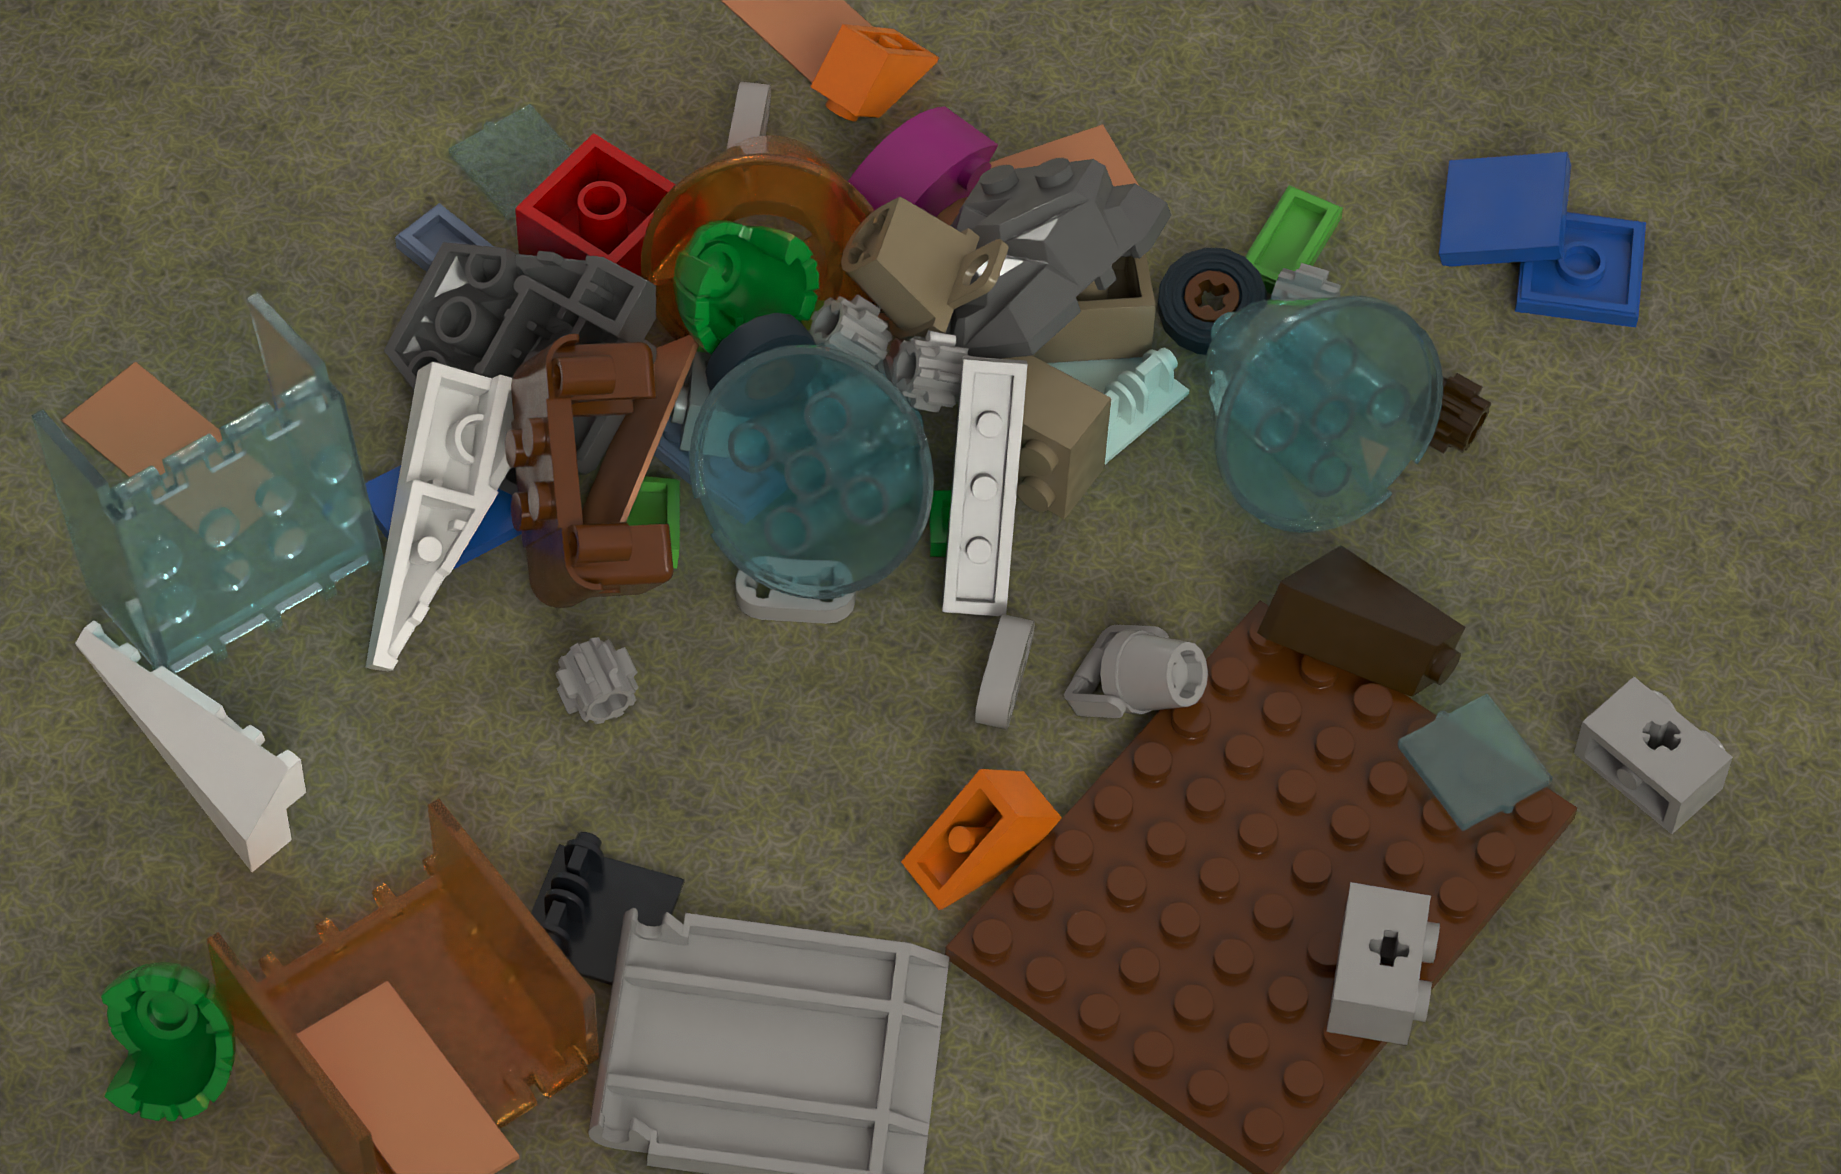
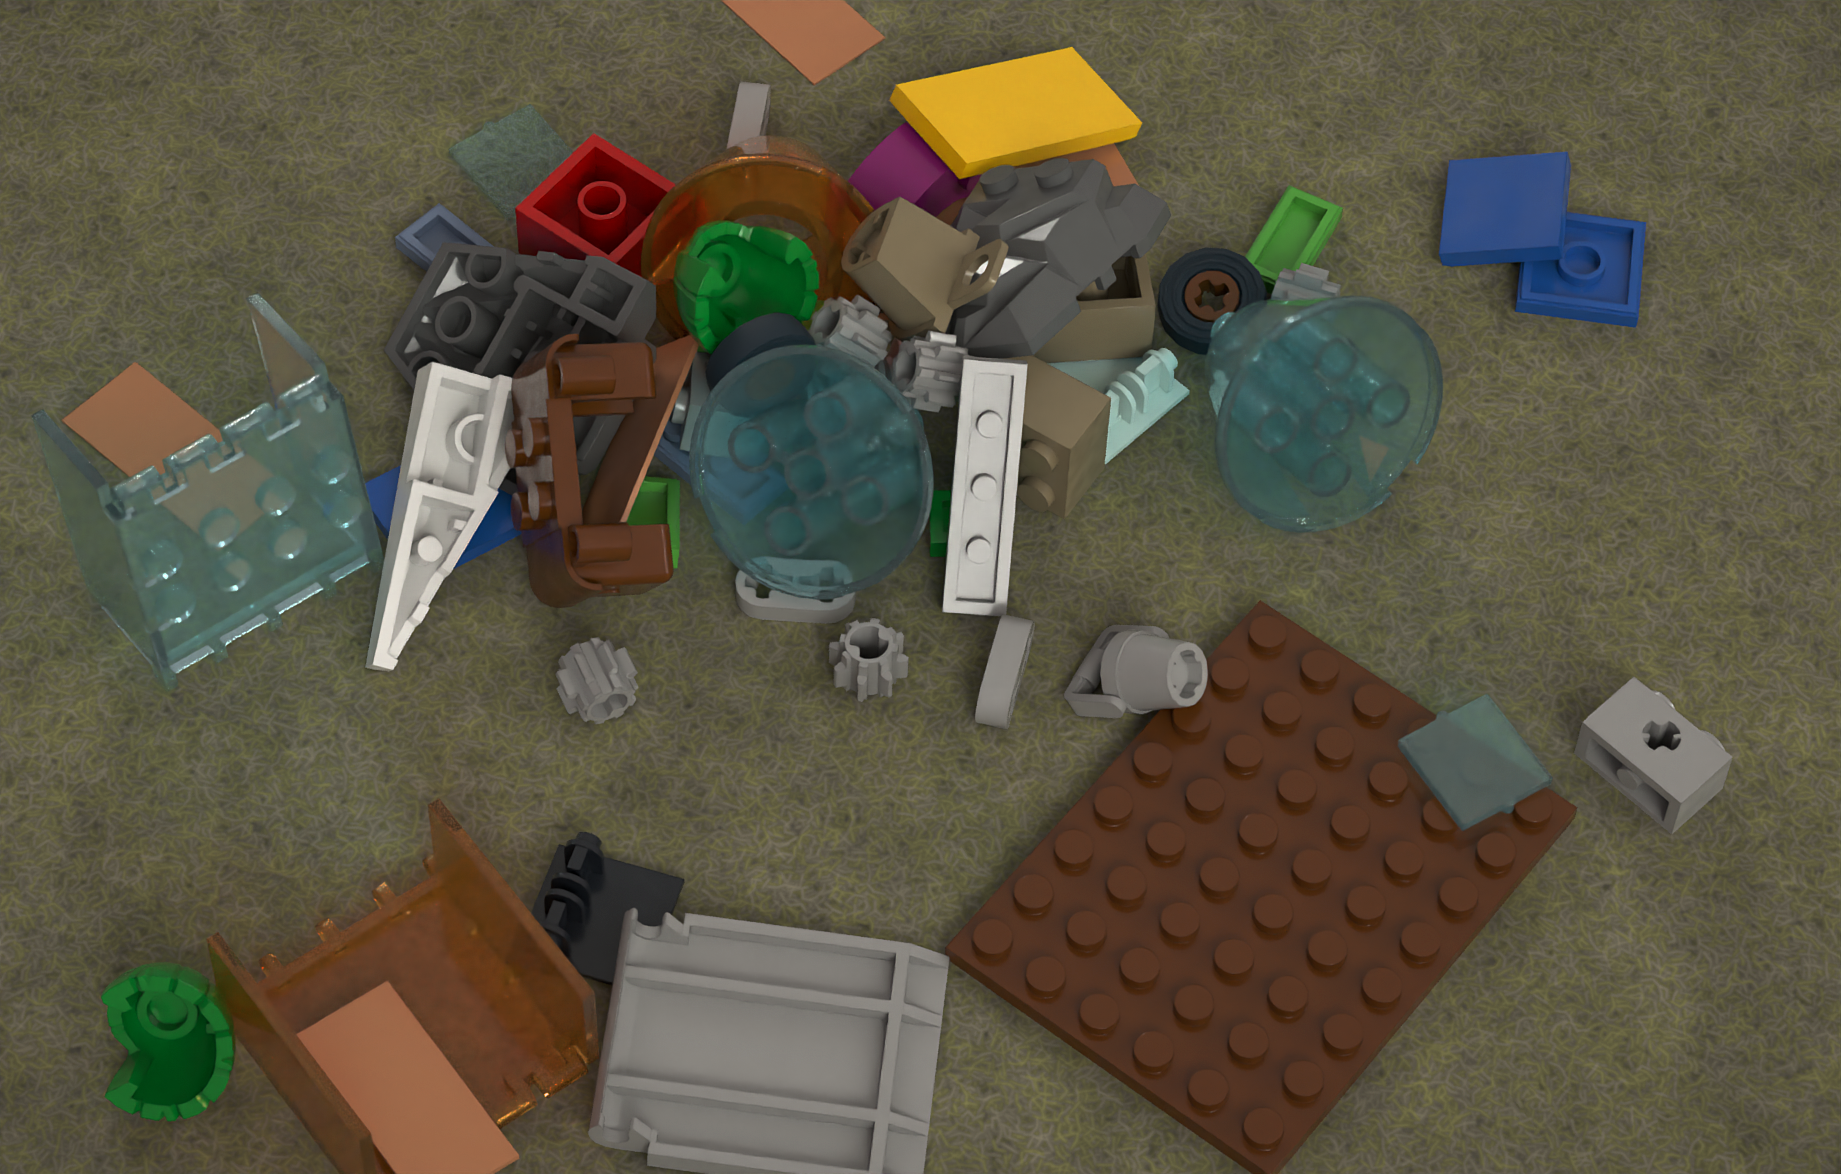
white wedge [75,620,306,872] -> none
orange slope [810,24,939,122] -> none
orange slope [901,769,1062,910] -> none
dark brown slope [1257,545,1466,697] -> none
light grey brick [1327,882,1440,1045] -> none
dark brown gear [1409,373,1491,454] -> none
none -> light grey gear [829,618,909,702]
none -> yellow tile [889,47,1142,179]

